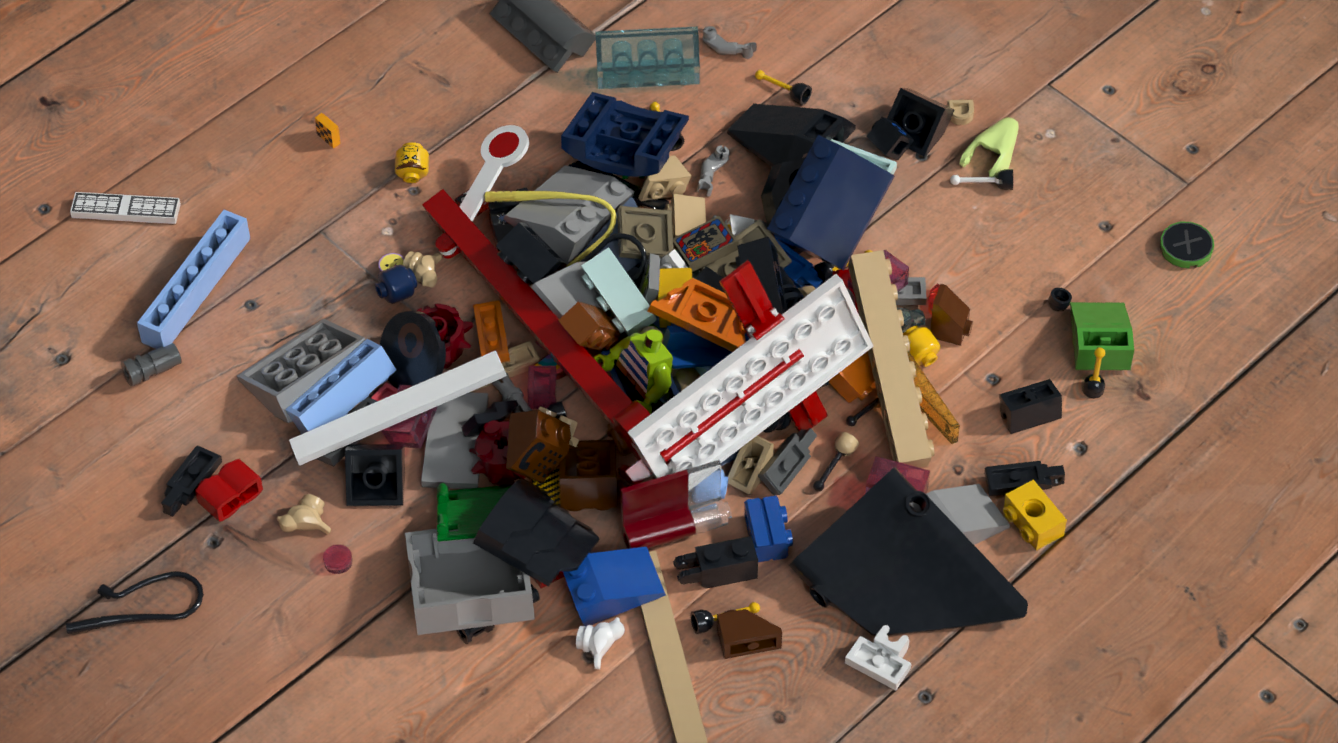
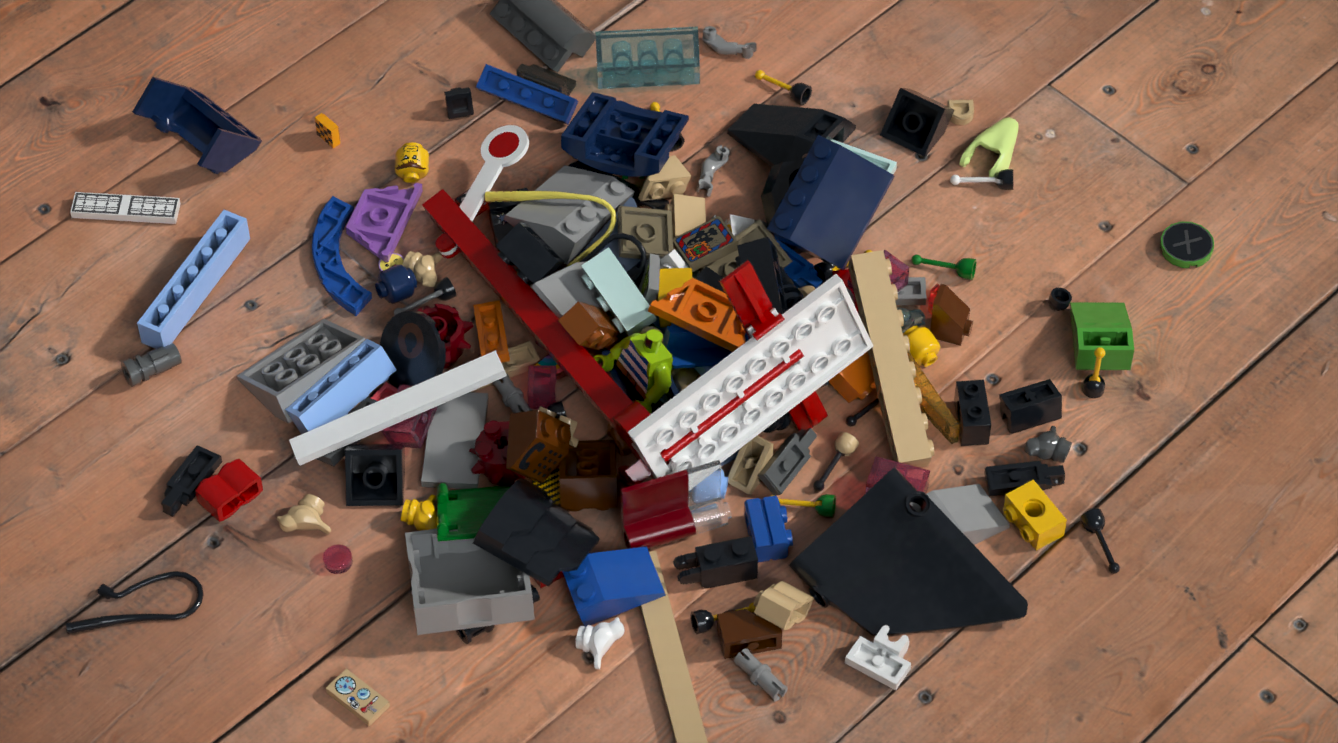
black slope [461,400,518,437] -> none
black brick [866,116,914,160] -> none
none -> dark blue windscreen [132,77,262,174]
none -> blue tile [312,196,372,316]
none -> tan tile [326,669,390,726]
none -> medium lavender wing [346,183,423,262]
none -> hinge [394,277,457,316]
none -> yellow animal [401,495,437,531]
none -> black tile [444,87,474,119]
none -> blue plate [476,64,579,125]
none -> clear smoke panel [517,63,576,96]
none -> light grey pin [734,649,788,701]
none -> tan brick [754,581,814,630]
none -> green hinge [770,494,836,518]
none -> green hinge [911,254,977,280]
none -> black brick [954,380,991,446]
none -> dark grey animal [1024,426,1072,463]
none -> black hinge [1080,509,1120,574]

